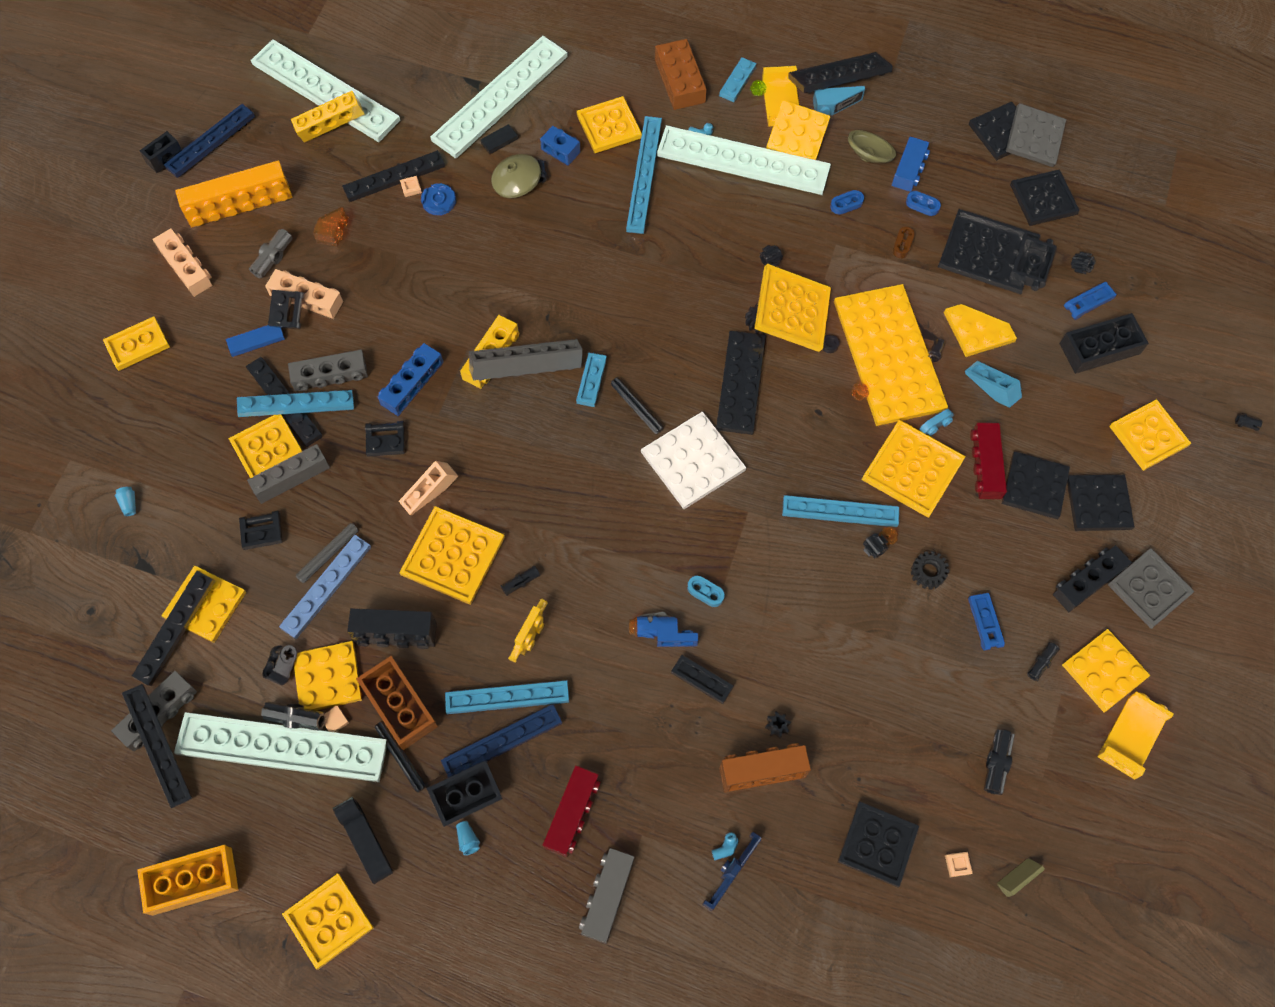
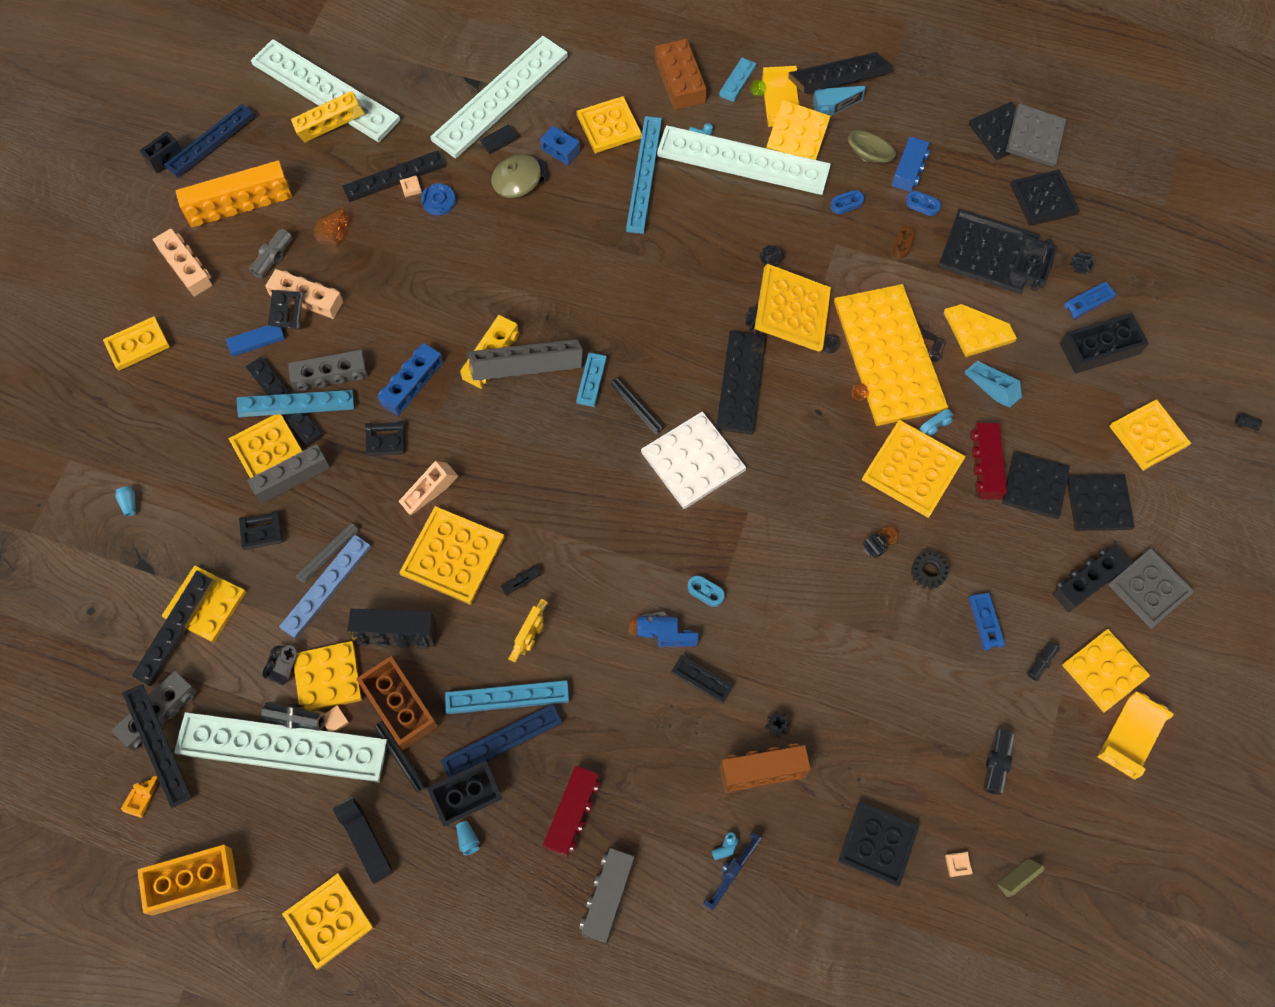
dark azure plate [782,495,899,527] -> none
none -> light orange slope [121,776,159,818]

